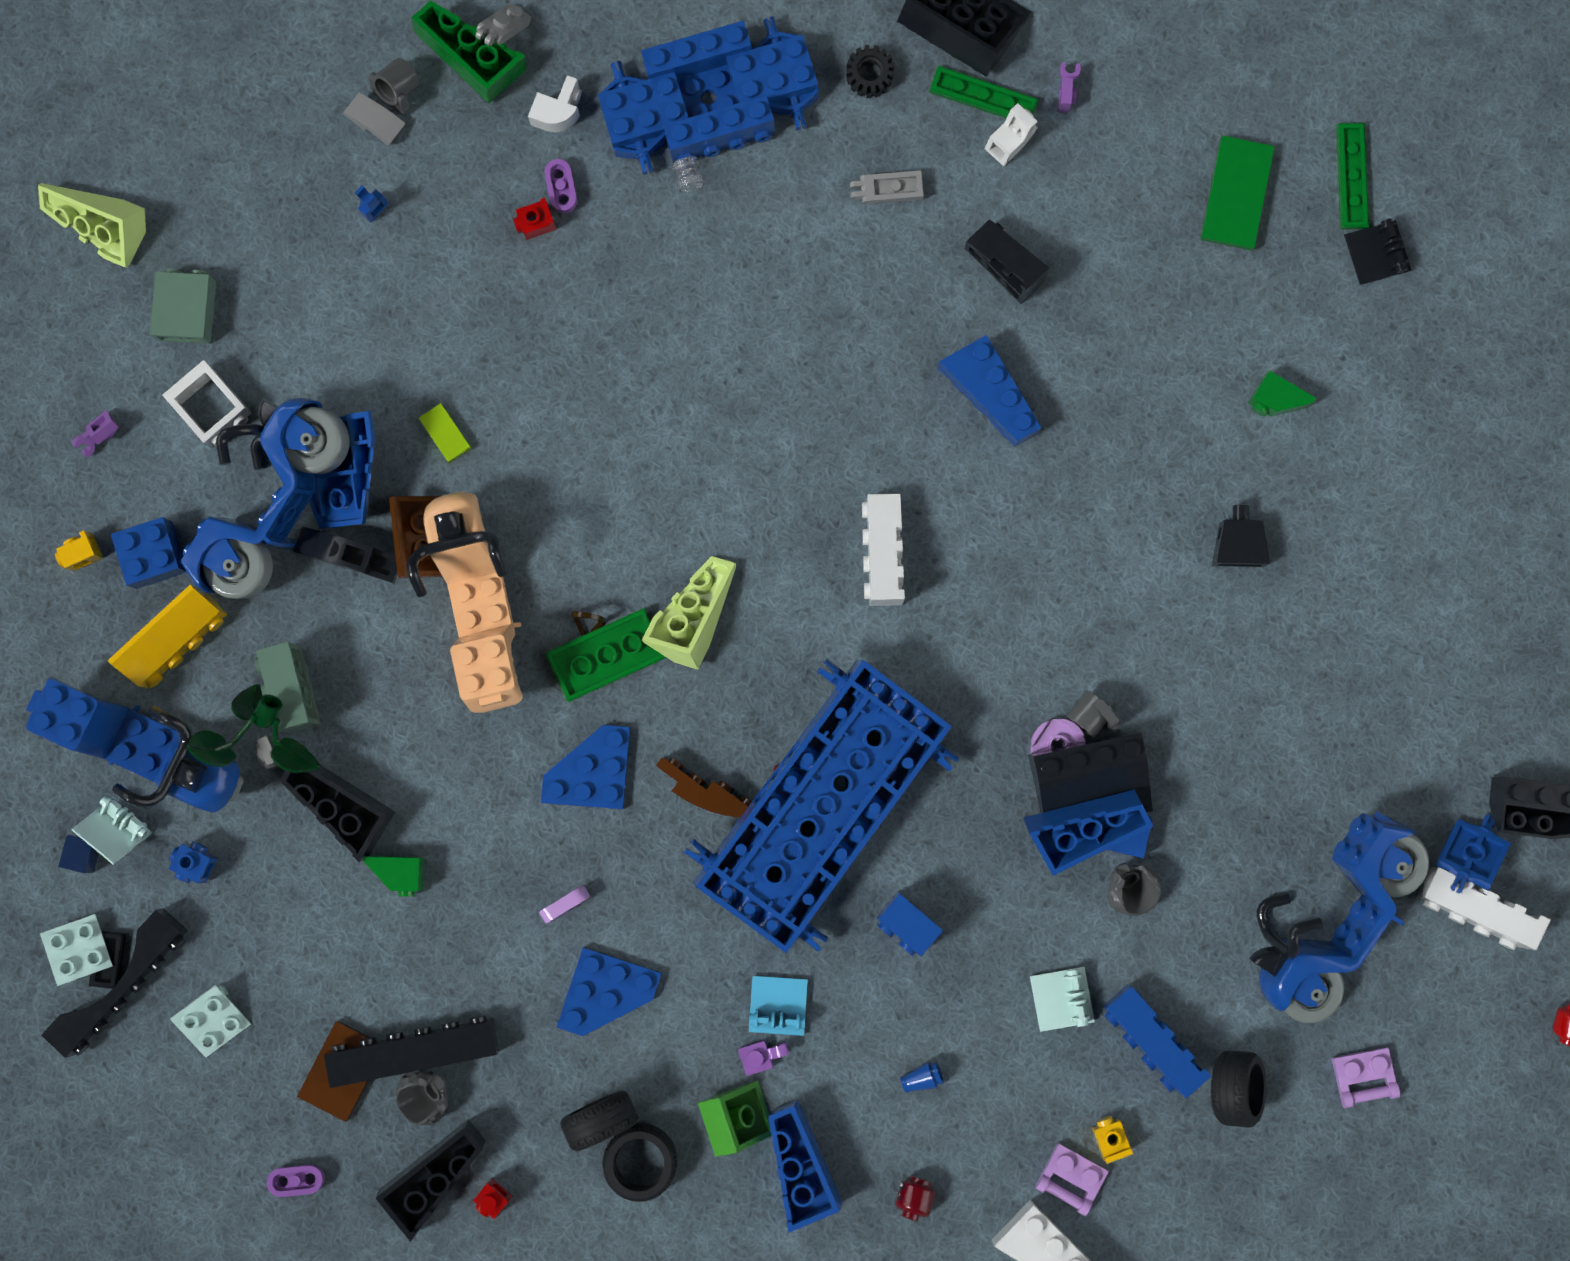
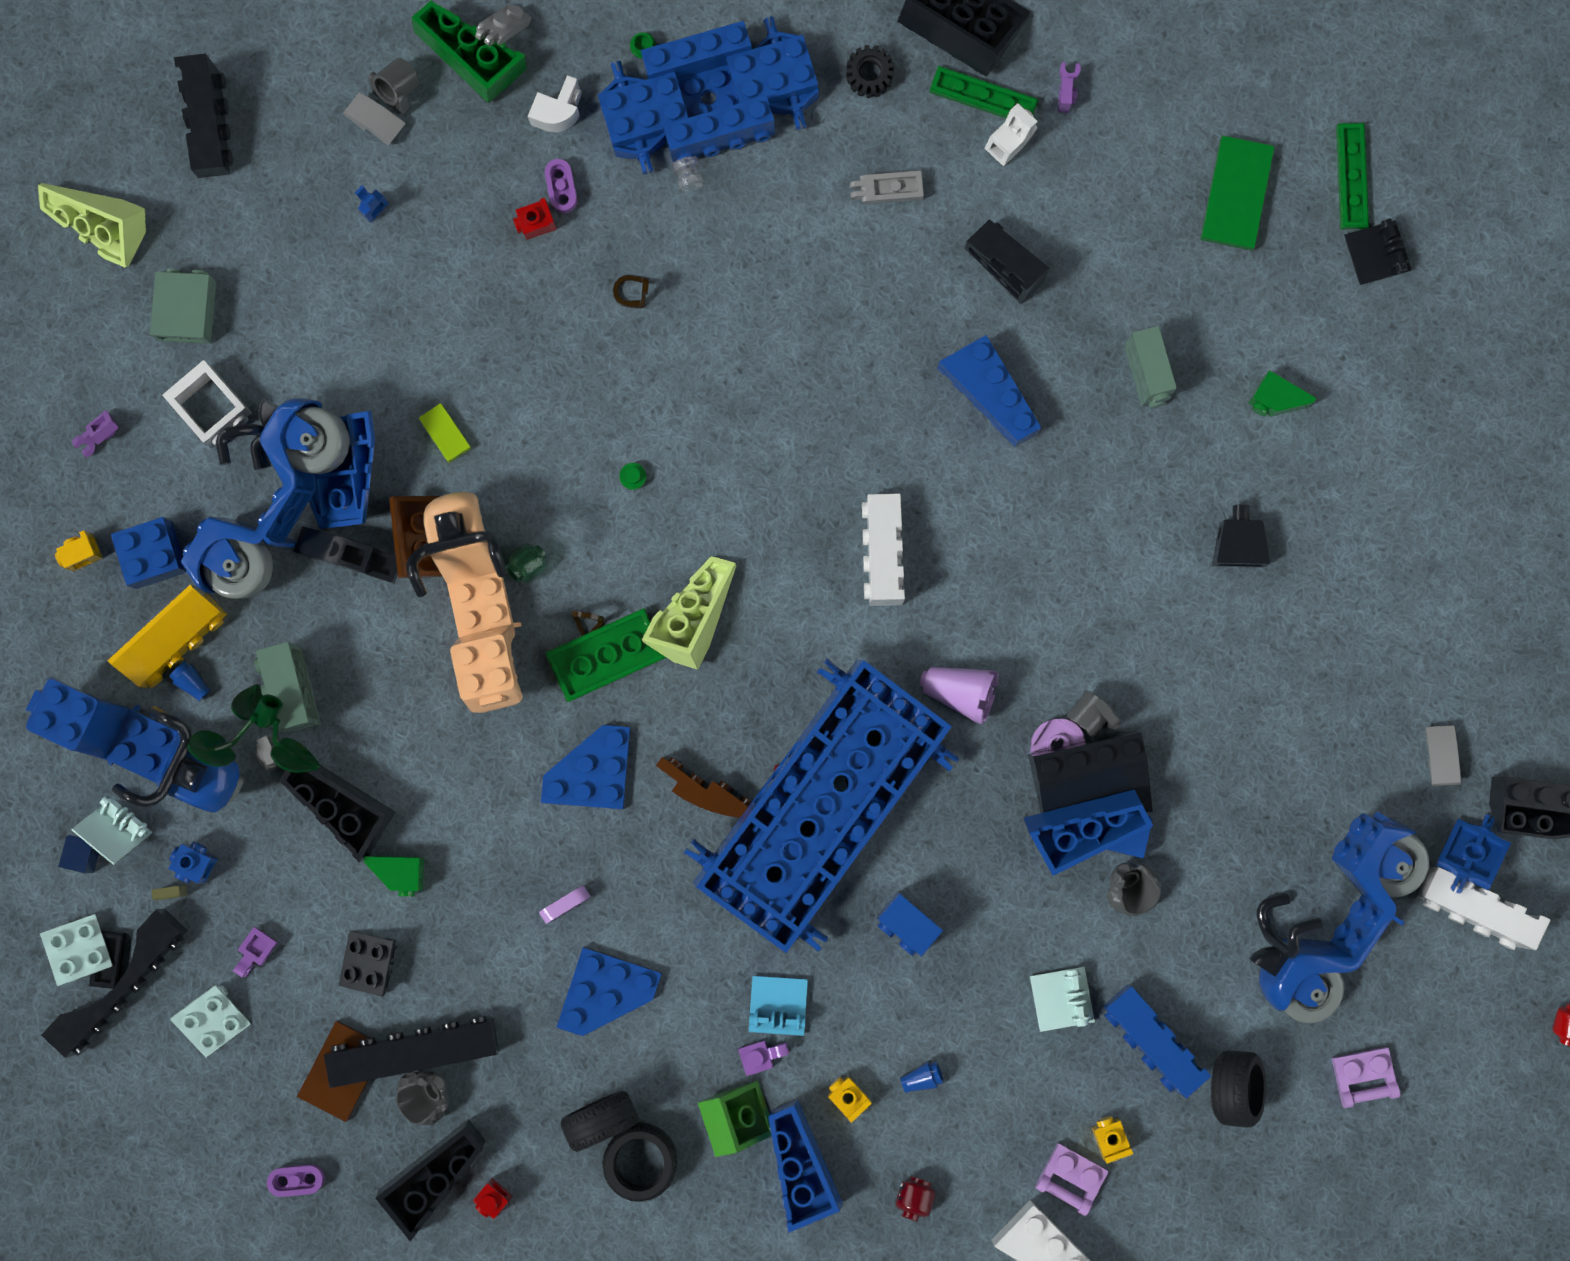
none -> olive tile [151,885,188,901]
none -> blue cone [169,661,211,701]
none -> black wedge [174,53,233,178]
none -> medium lavender plate [233,927,279,977]
none -> black hinge [338,931,398,997]
none -> clear green head [506,543,547,583]
none -> dark brown piece [613,275,649,308]
none -> green plate [619,463,647,490]
none -> green plate [630,32,656,59]
none -> yellow brick [828,1075,872,1123]
none -> lavender cone [920,667,999,724]
none -> sand green brick [1124,326,1177,409]
none -> light grey slope [1425,725,1461,786]

